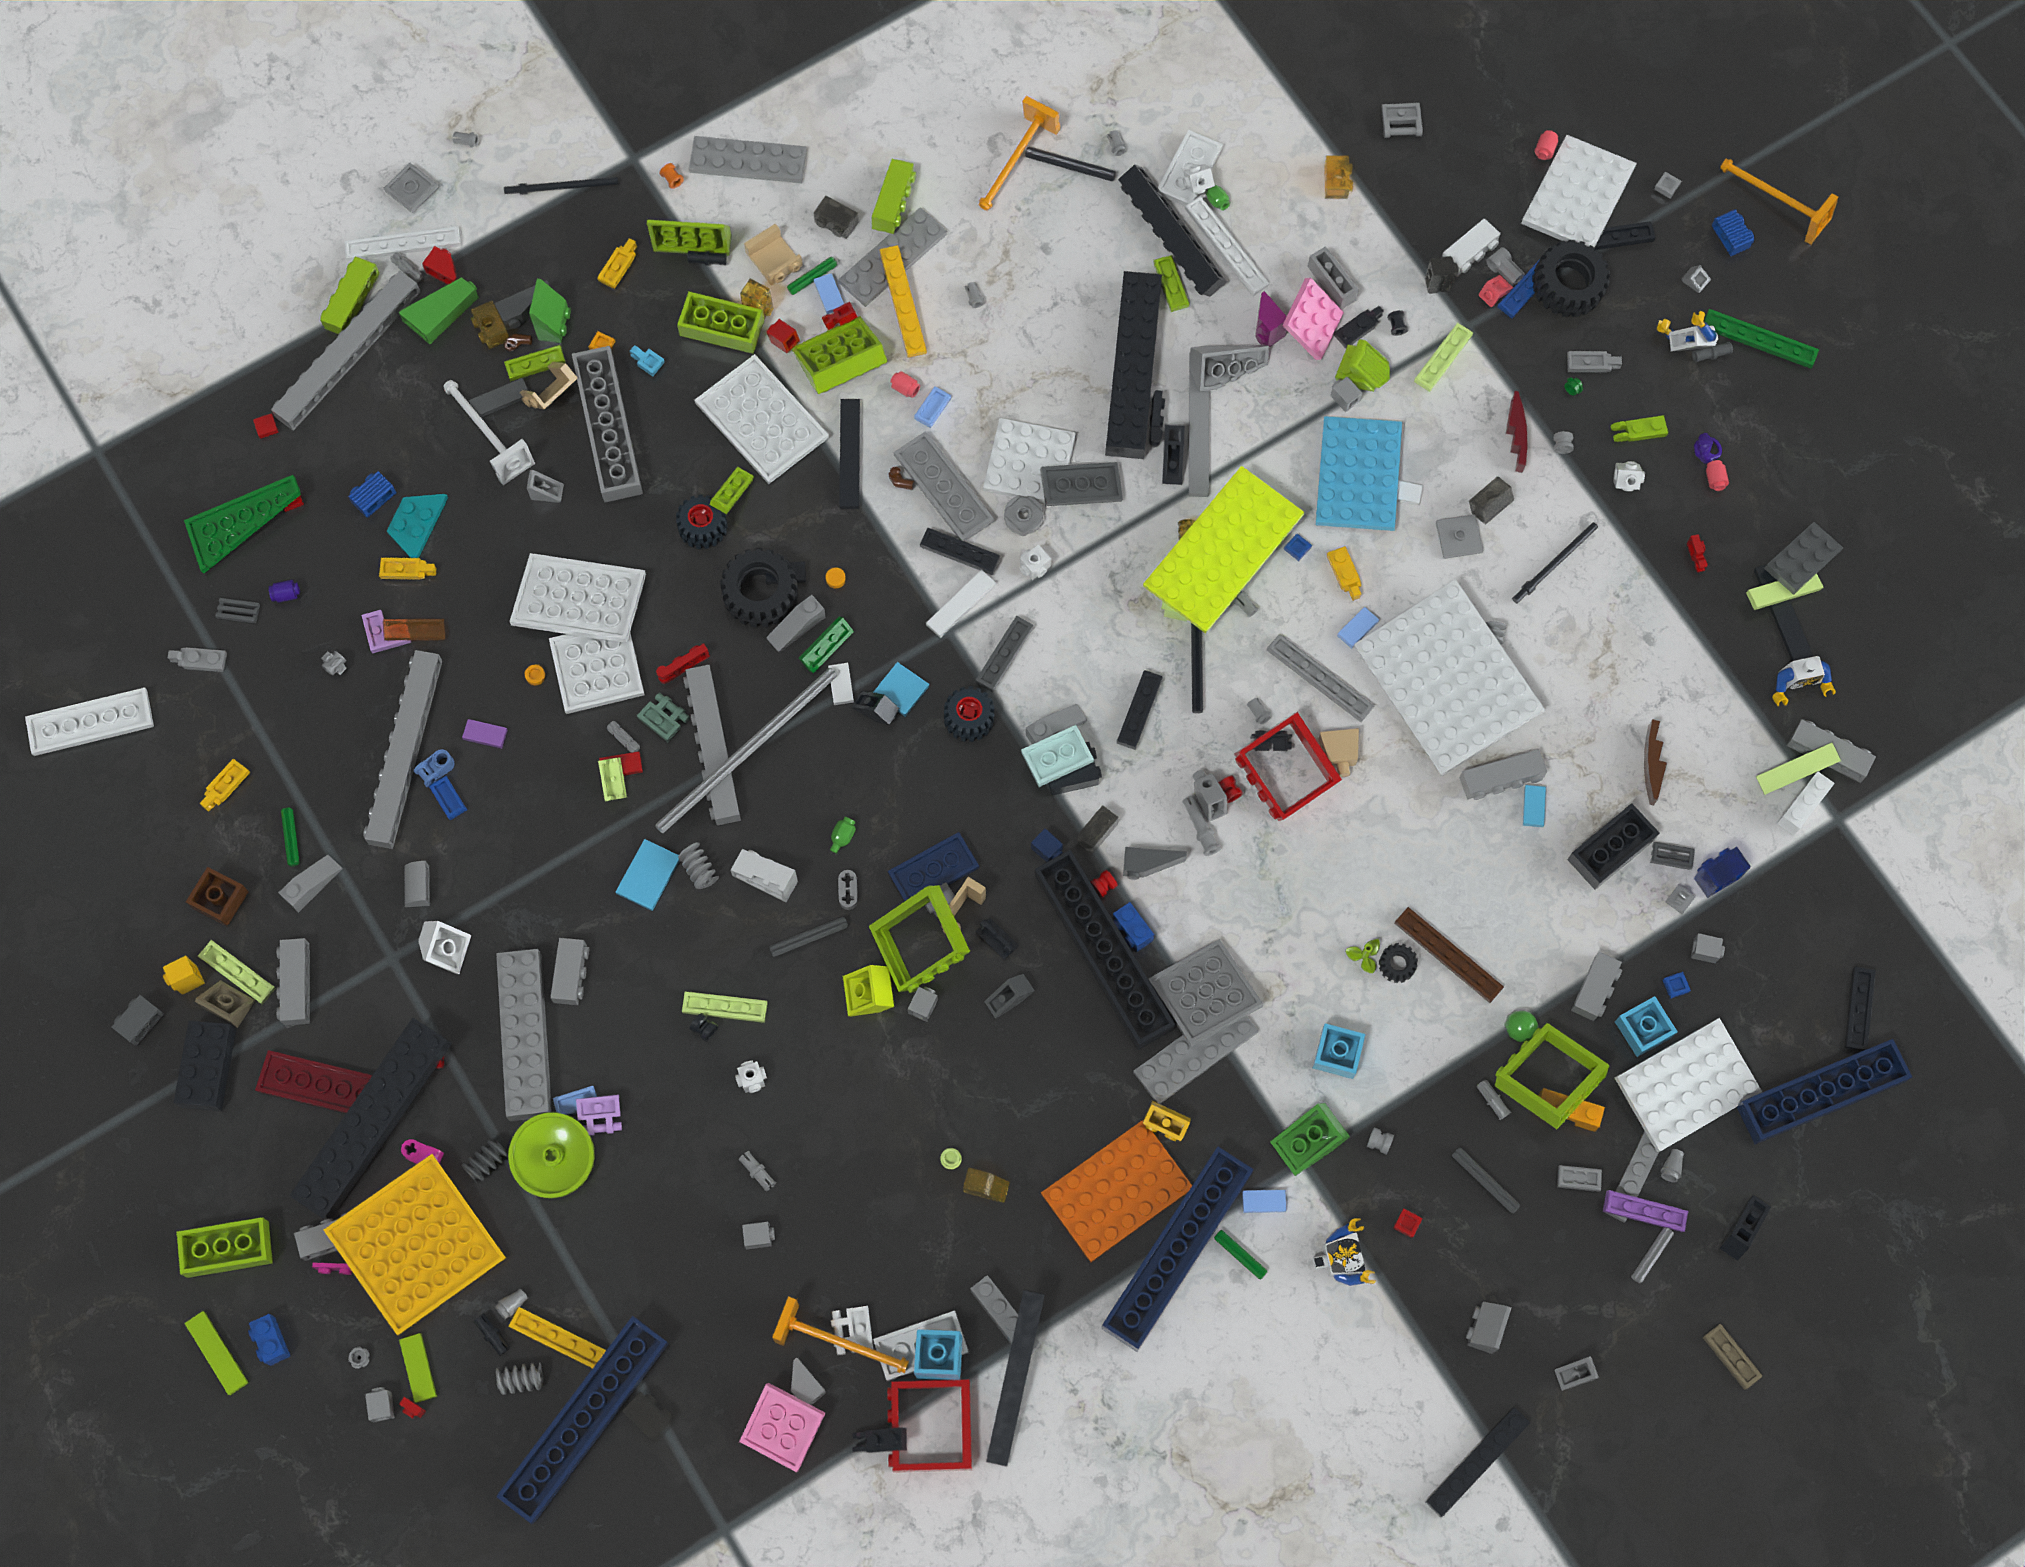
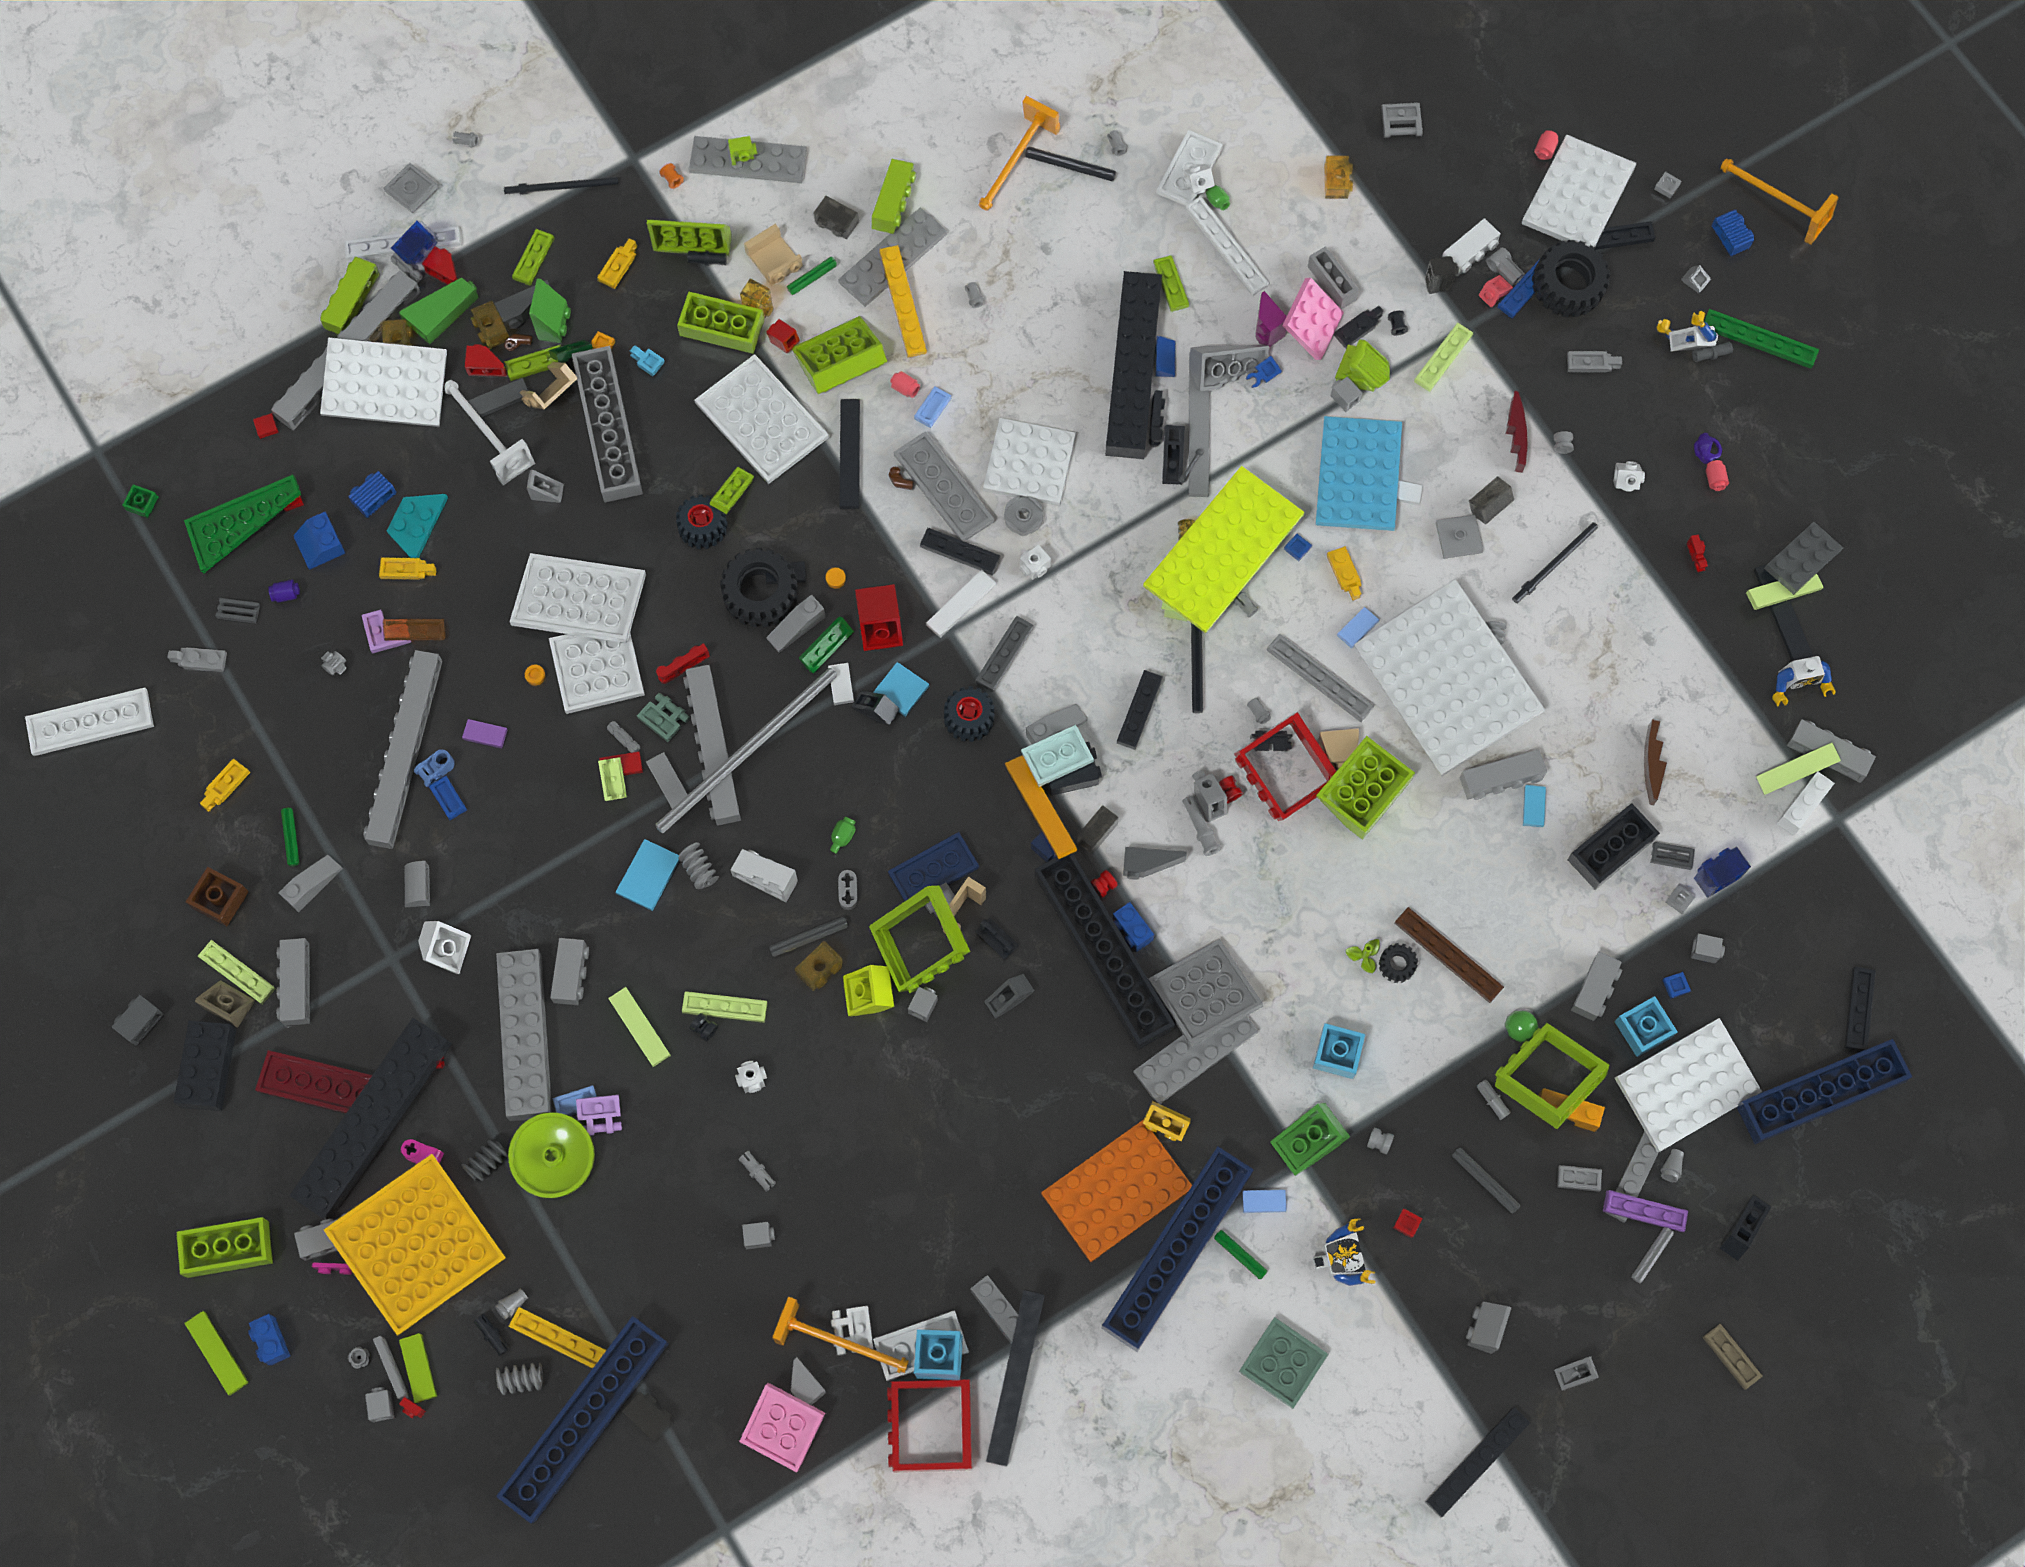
yellow brick [163,956,205,995] -> none
light blue tile [814,273,844,314] -> none
red plate [822,301,857,330] -> none
black hinge [852,1427,907,1453] -> none
yellowish green plate [940,1148,962,1170] -> none
clear yellow slope [963,1168,1010,1203] -> none
dark grey plate [1040,462,1123,506] -> none
black brick [1118,164,1227,297] -> none
green plate [1564,377,1583,396] -> none
lime hinge [1611,416,1668,442] -> none
none -> green piece [122,484,158,518]
none -> blue slope [293,512,345,570]
none -> white plate [320,338,447,427]
none -> light grey tile [373,1336,409,1400]
none -> clear yellow brick [382,319,413,346]
none -> clear blue brick [391,220,439,265]
none -> red slope [465,344,507,377]
none -> lime tile [512,229,554,286]
none -> dark green plate [549,340,593,363]
none -> yellowish green tile [608,987,671,1067]
none -> light grey tile [646,752,688,809]
none -> lime brick [728,136,757,166]
none -> clear yellow brick [795,941,843,991]
none -> red slope [855,584,903,651]
none -> light orange tile [1005,755,1077,859]
none -> blue slope [1156,336,1175,377]
none -> dark grey hinge [1179,449,1203,483]
none -> sand green plate [1239,1317,1329,1409]
none -> blue plate [1245,356,1282,388]
none -> lime slope [1316,736,1415,840]

